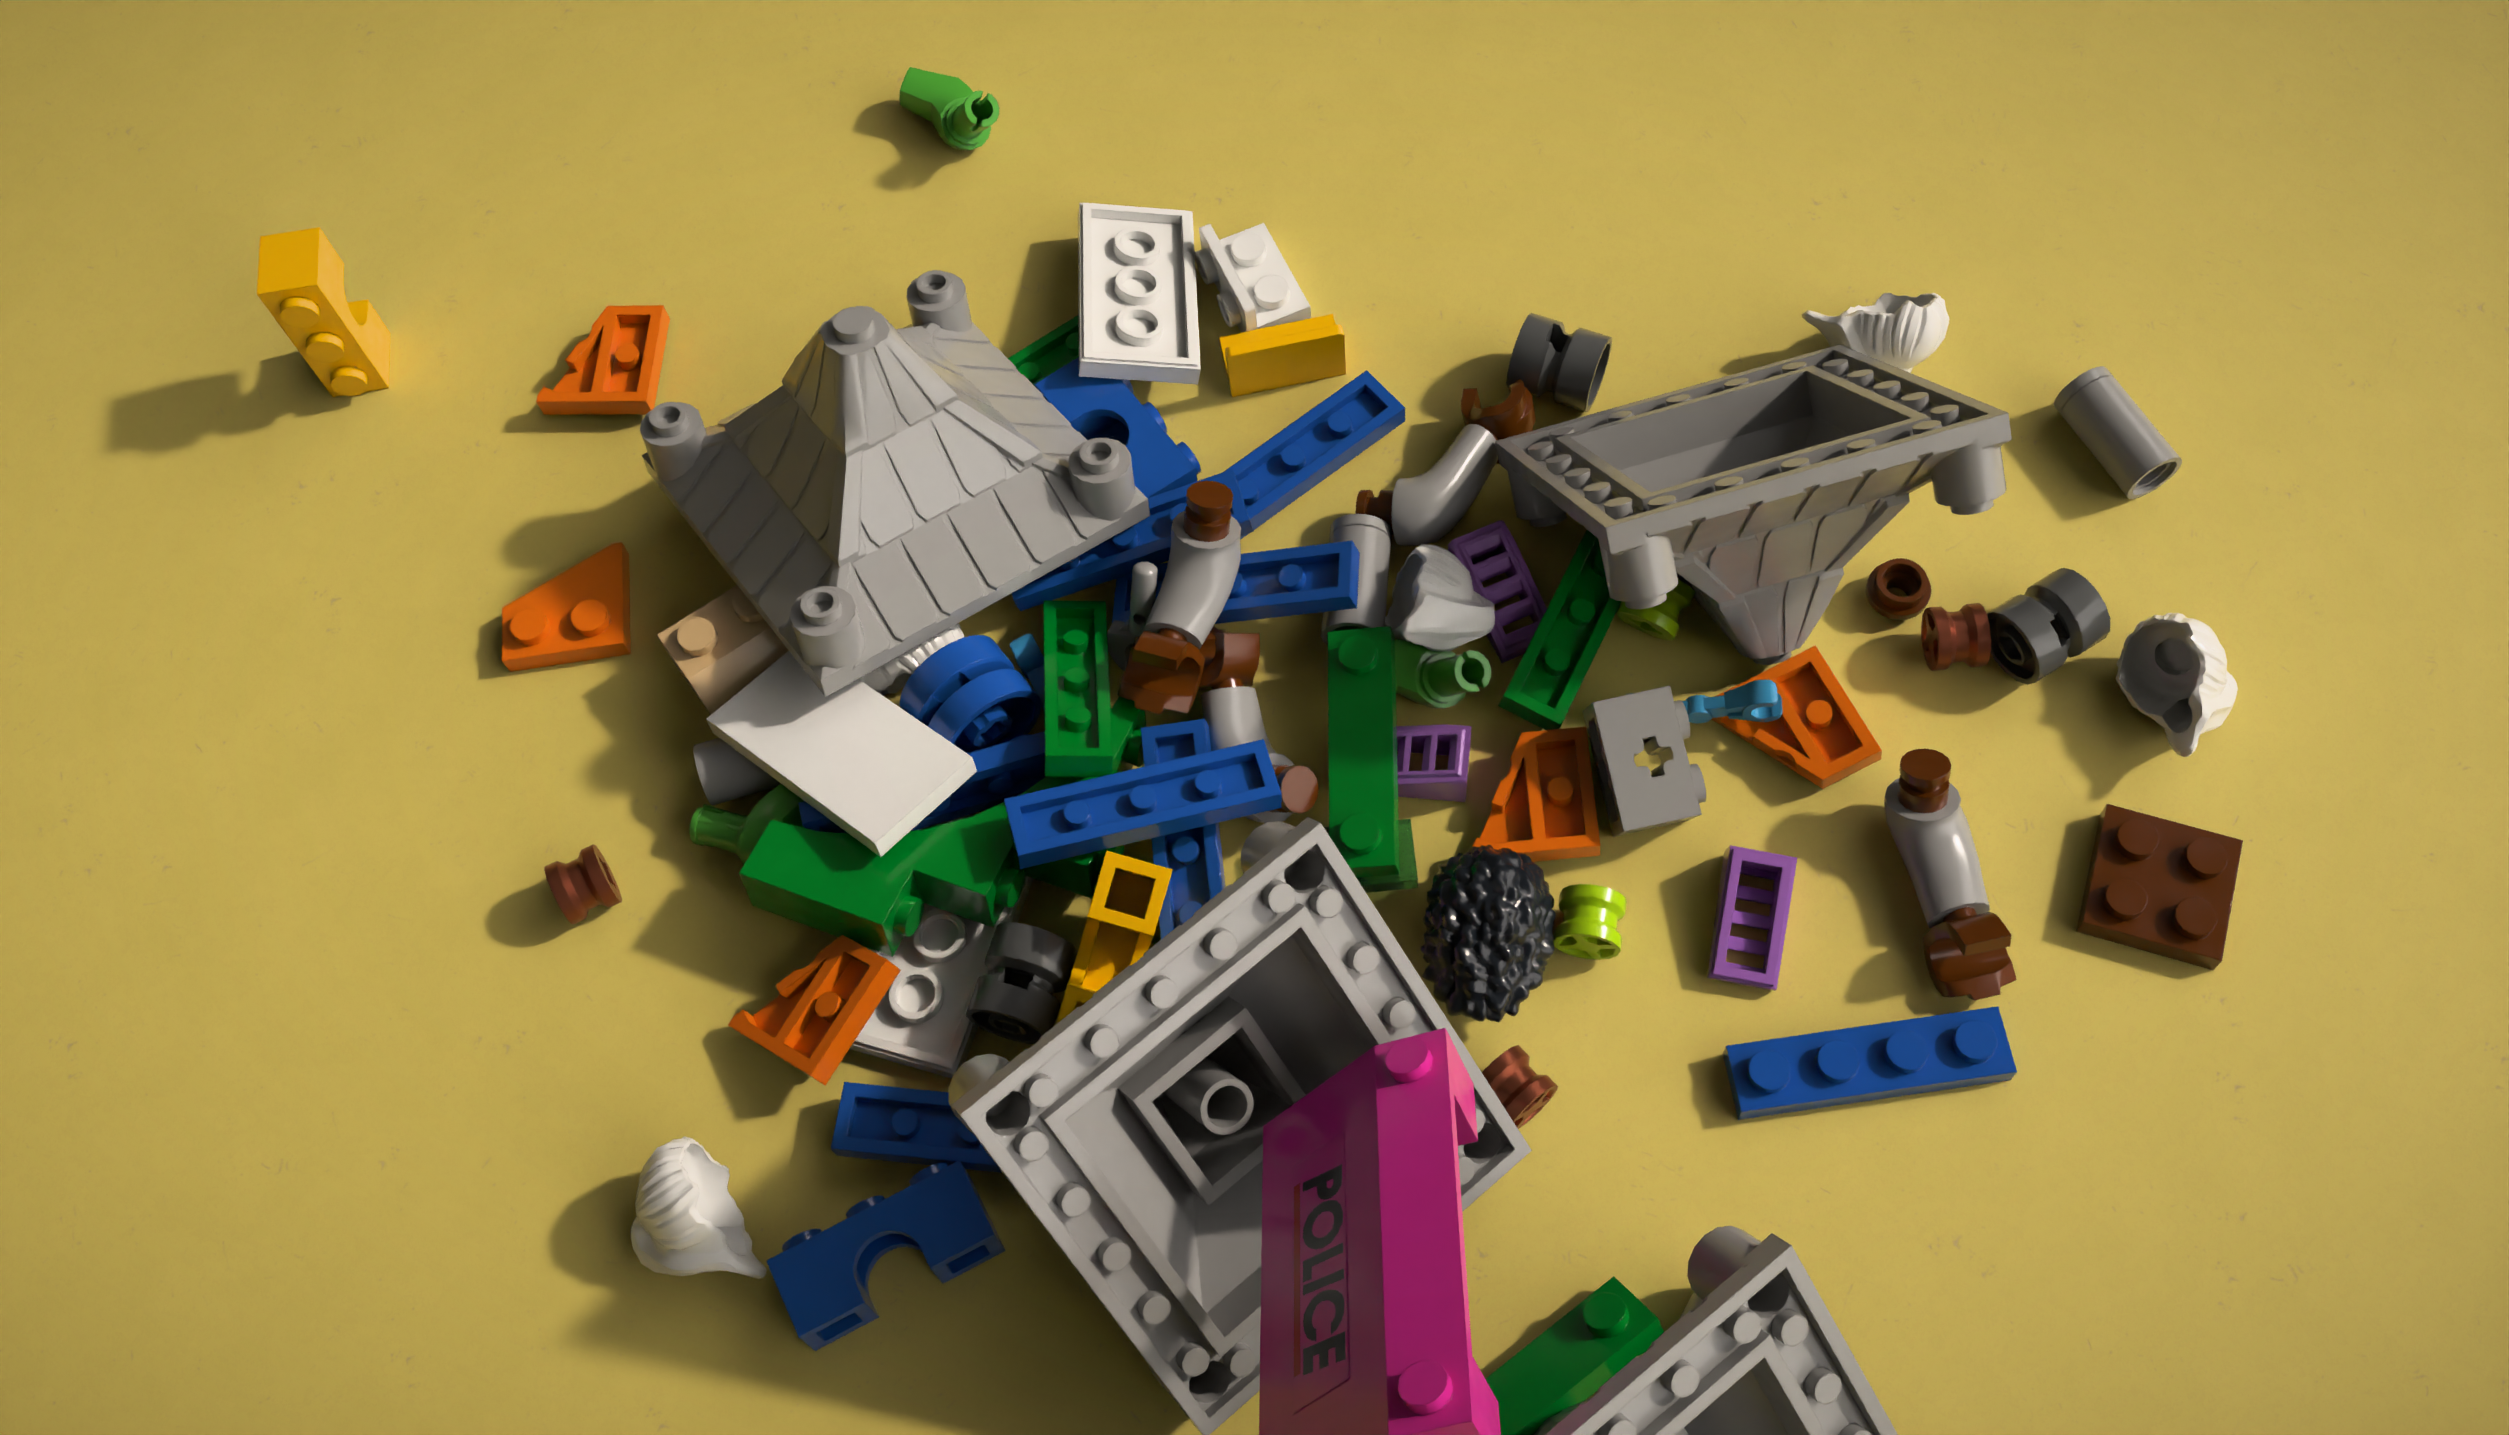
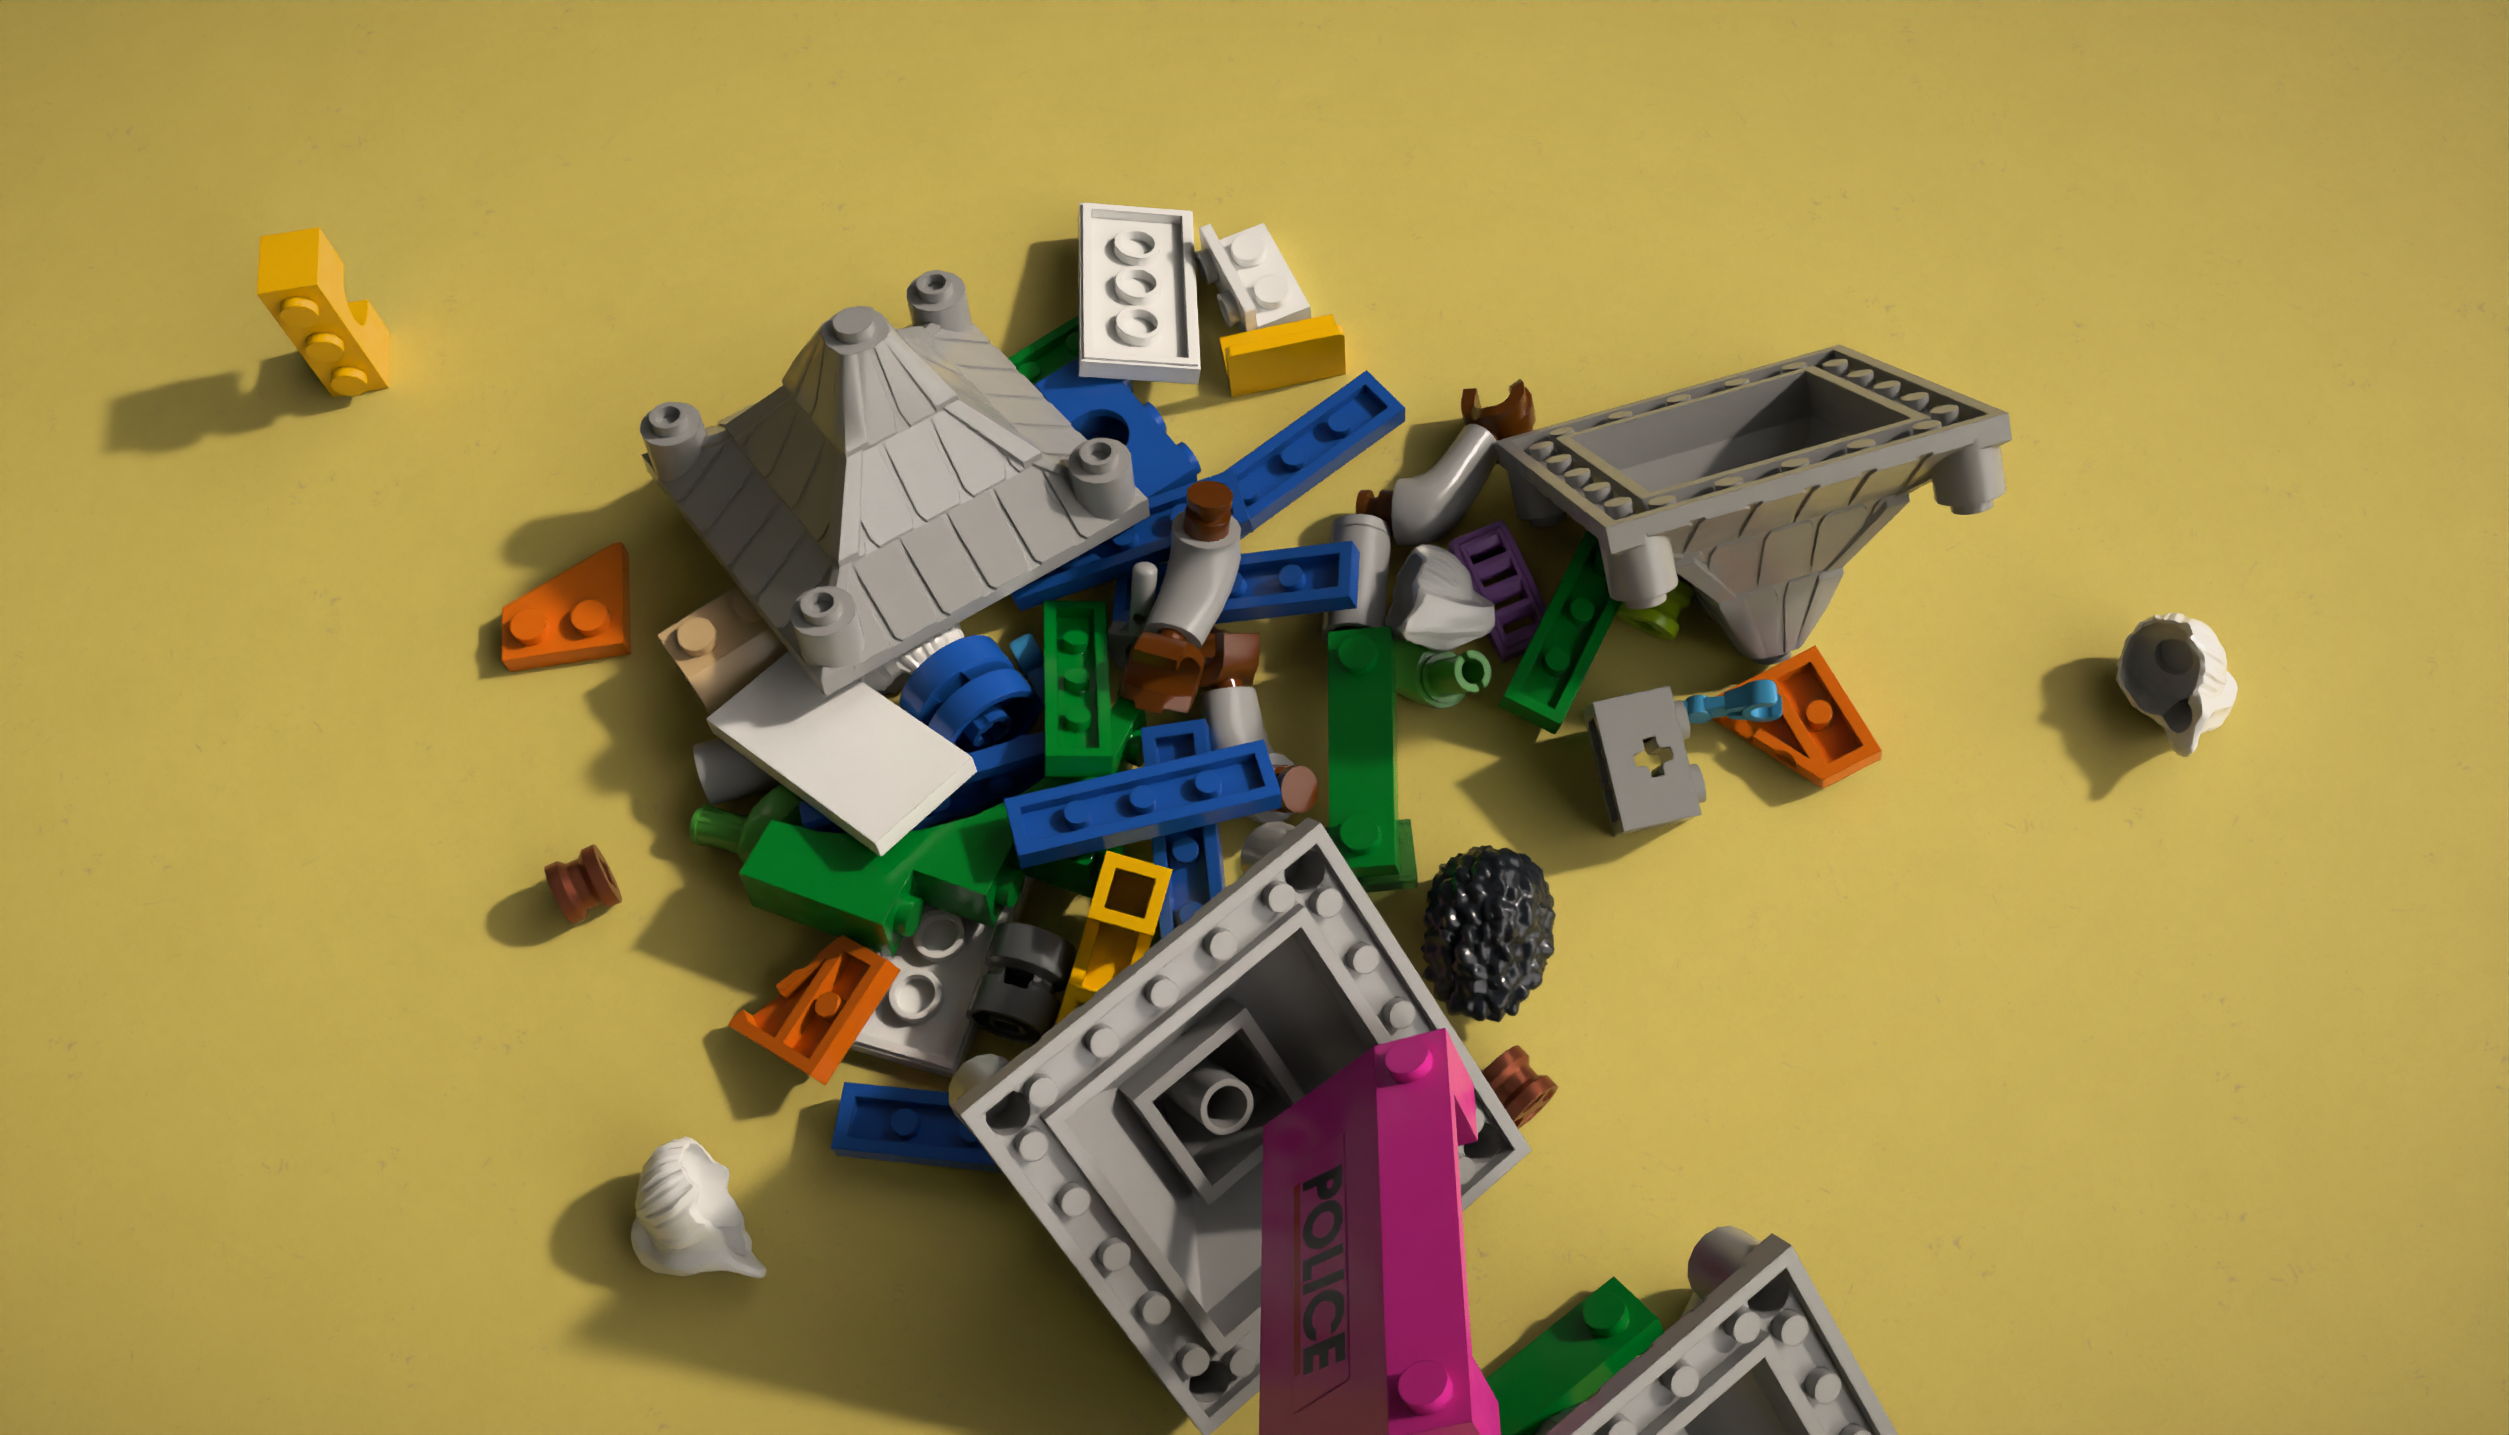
orange wing [536,305,670,415] -> none
blue arch [766,1160,1006,1351] -> none
bright green arm [899,67,999,151] -> none
medium lavender slope [1397,724,1472,802] -> none
orange wing [1472,727,1600,862] -> none
dark grey wheel [1506,313,1612,412] -> none
lime wheel [1554,884,1627,960] -> none
medium lavender slope [1707,845,1797,991] -> none
blue plate [1723,1006,2017,1120] -> none
white hair [1802,293,1950,373] -> none
reddish brown plate [1866,558,1931,620] -> none
piece [1884,748,2017,1000] -> none
copper wheel [1921,603,1991,671] -> none
dark grey wheel [1987,568,2110,685] -> none
light grey pin [2054,366,2182,499] -> none
reddish brown plate [2076,804,2243,970] -> none

